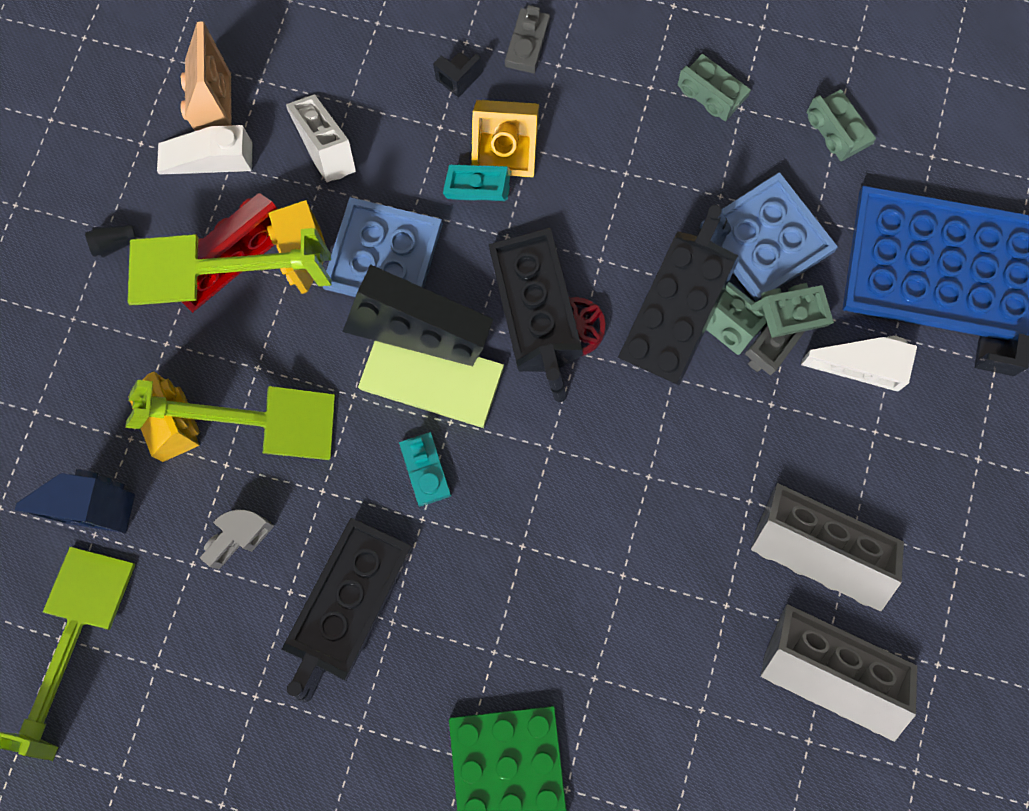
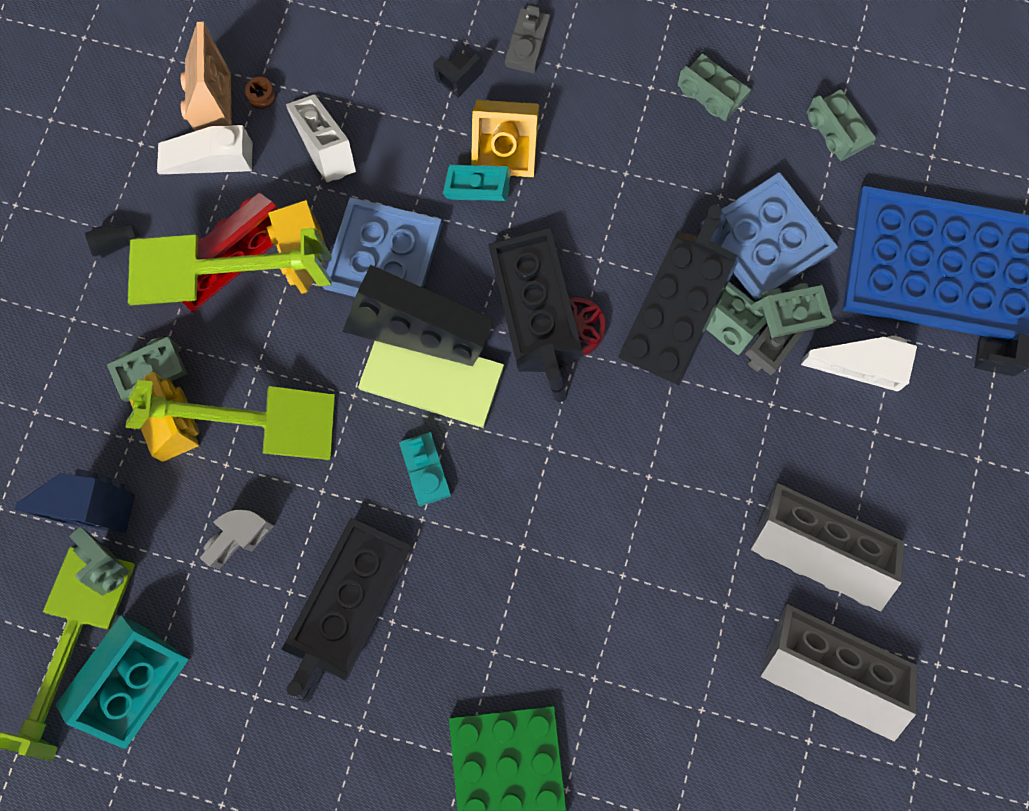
none -> teal slope [56,615,189,749]
none -> sand green bracket [69,526,130,596]
none -> sand green bracket [107,336,187,402]
none -> reddish brown bush [245,76,276,109]

